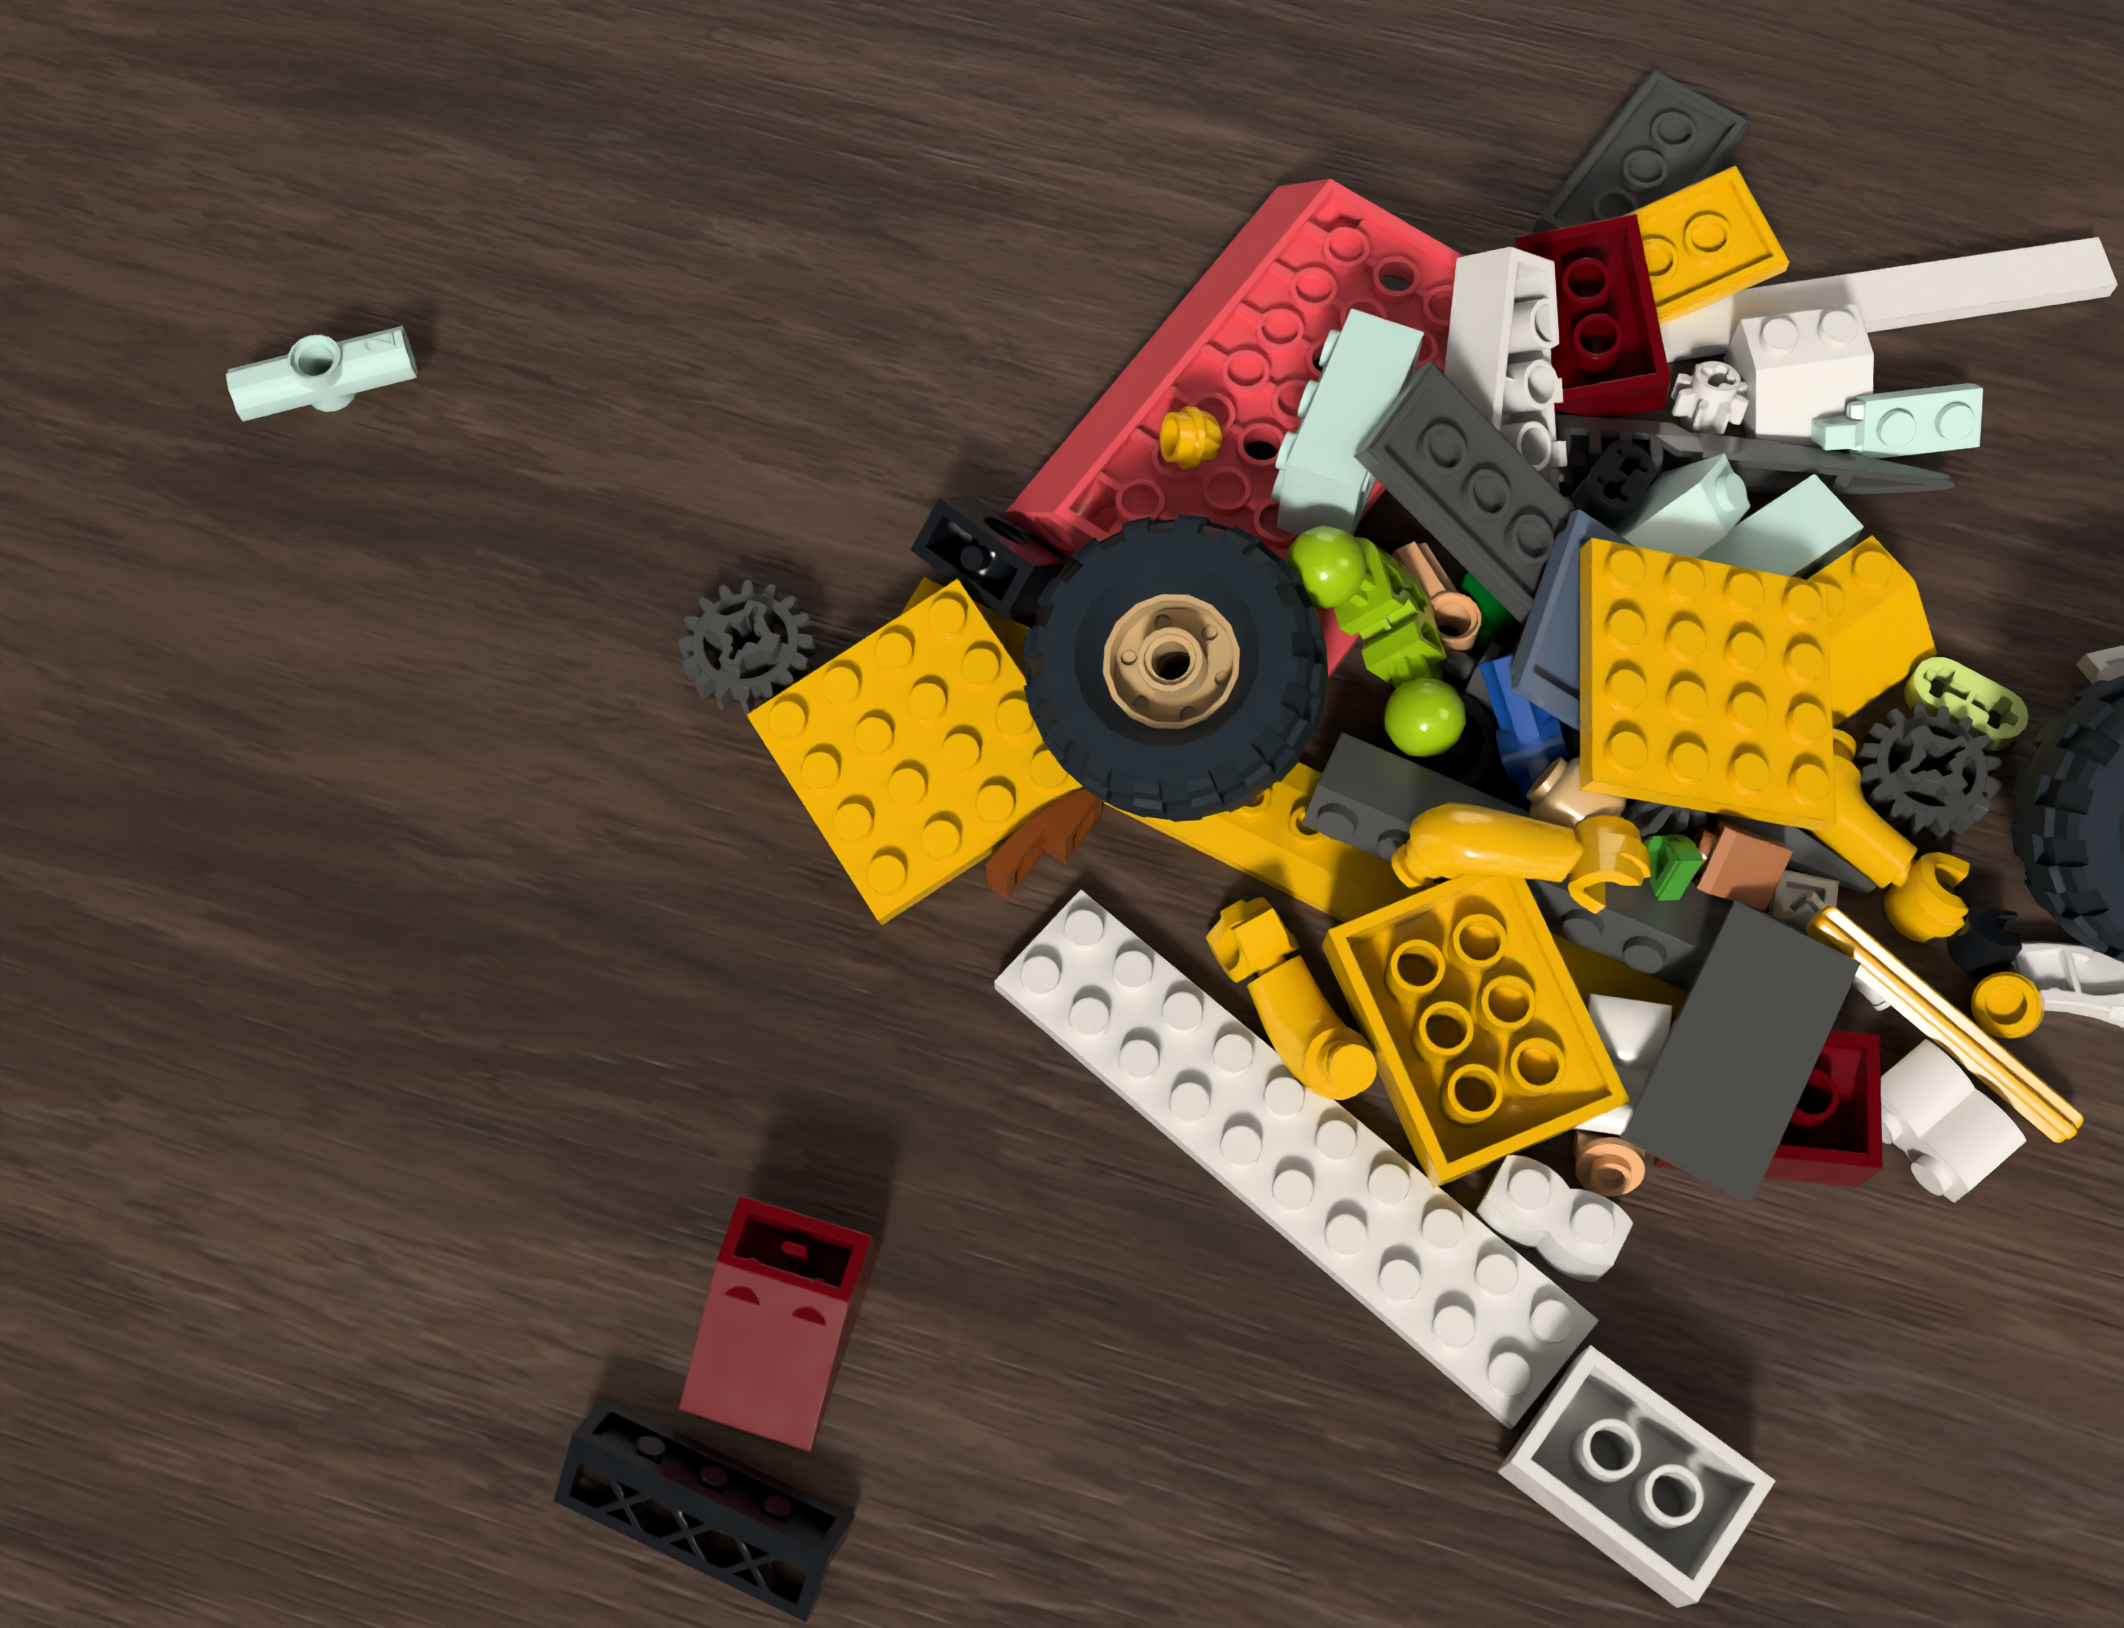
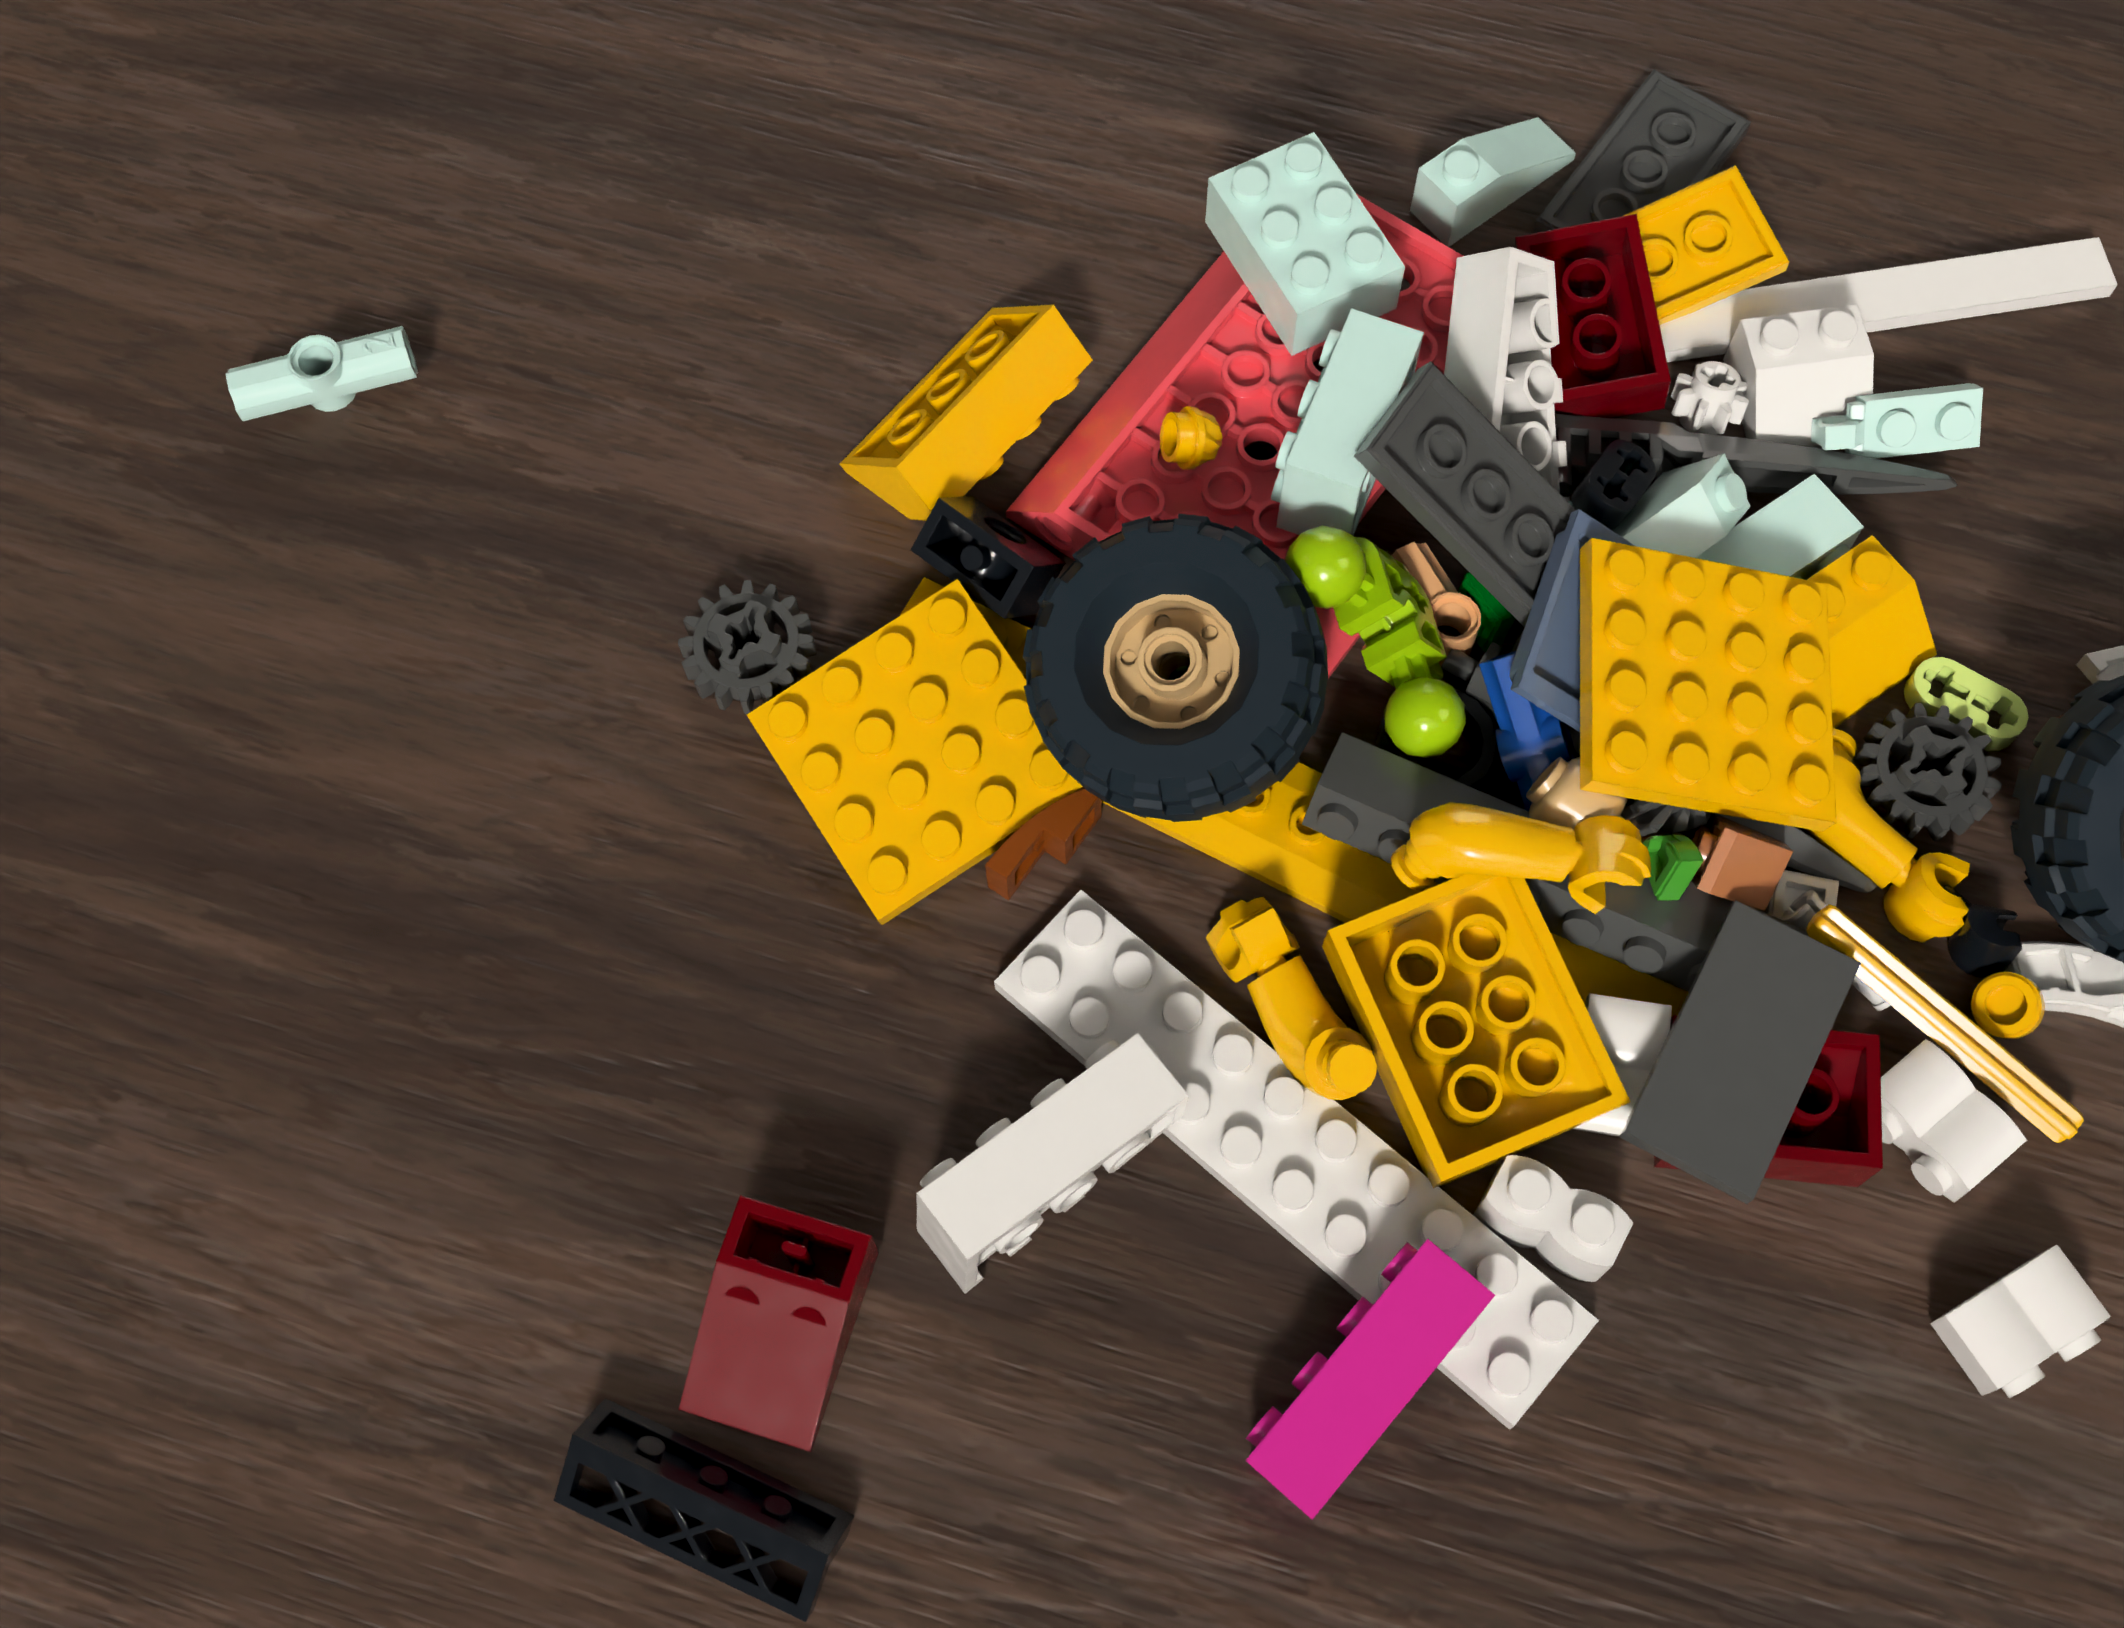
white brick [1497,1345,1775,1608] -> none
light nougat plate [1572,1130,1645,1196] -> none
none -> yellow slope [840,305,1093,521]
none -> white wedge [917,1033,1189,1294]
none -> light aqua brick [1205,132,1405,356]
none -> dark pink brick [1245,1239,1495,1520]
none -> light aqua slope [1410,117,1576,247]
none -> white brick [1930,1245,2111,1398]

